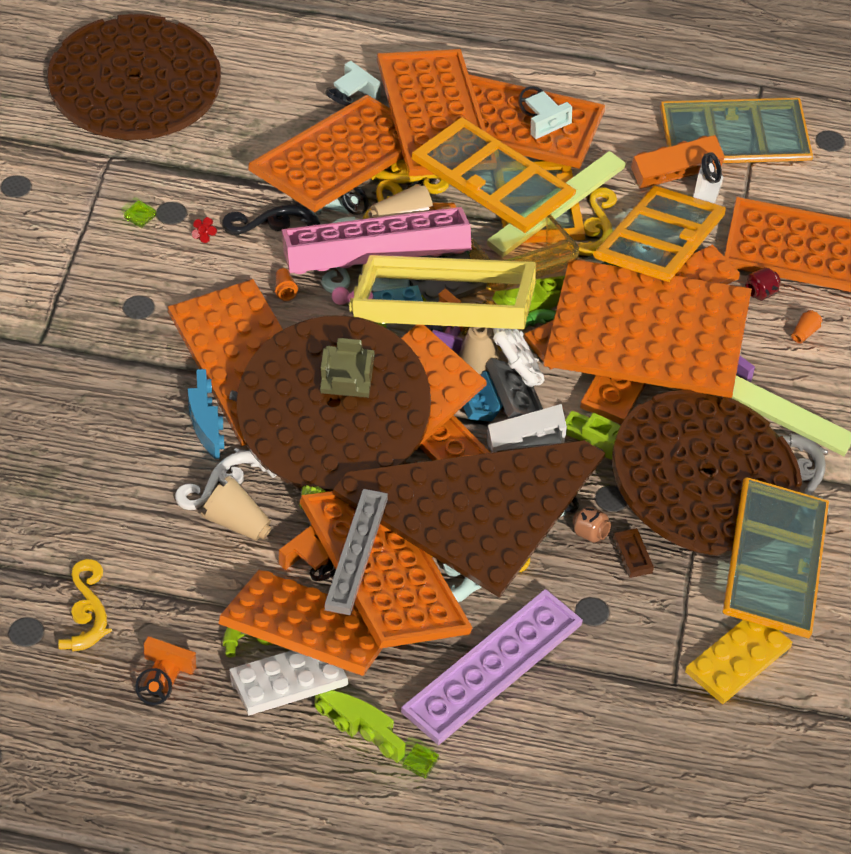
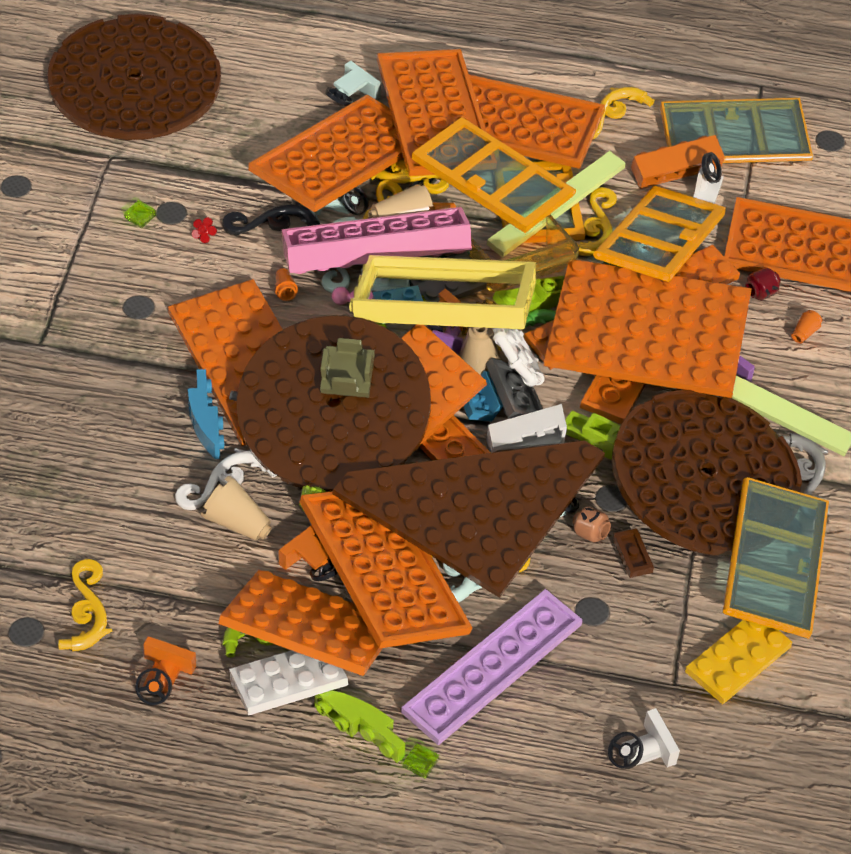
light grey plate [325,489,388,615] -> none
light aqua piece [518,86,572,139] -> none
none -> yellow plant [593,87,655,139]
none -> white piece [608,708,680,769]

